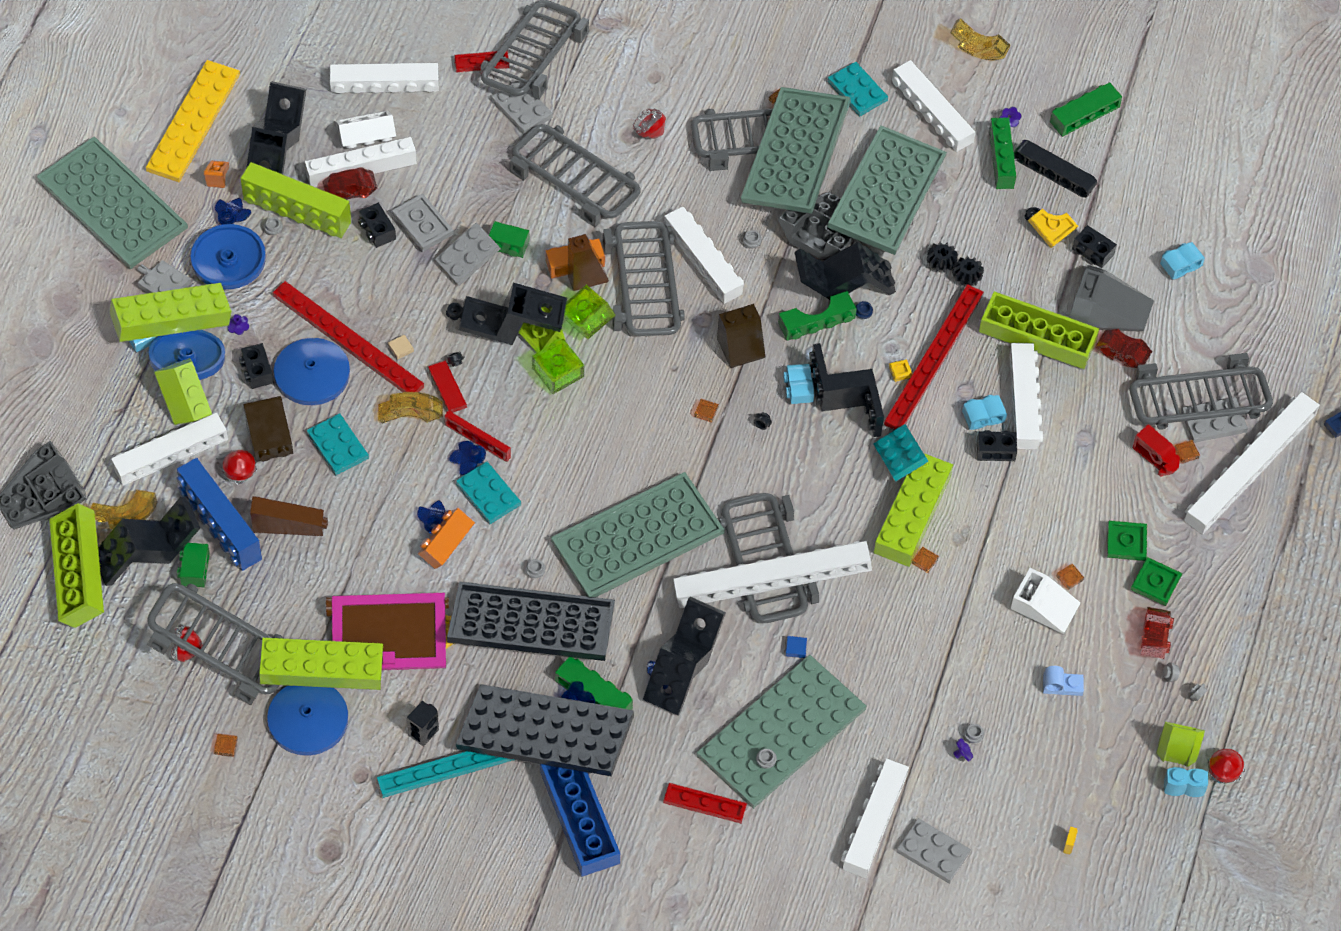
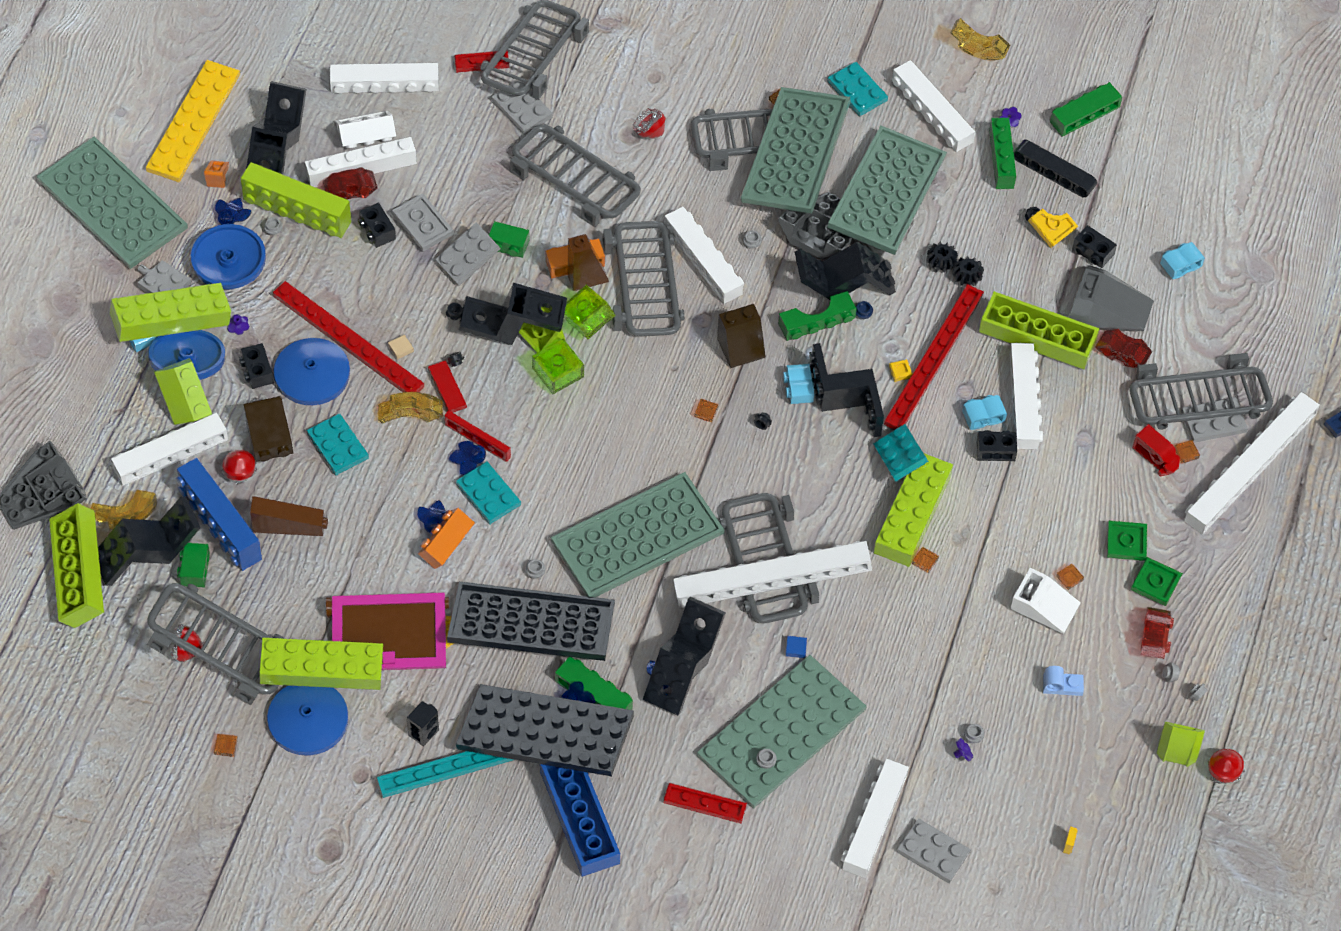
medium azure brick [1164,767,1208,797] -> none

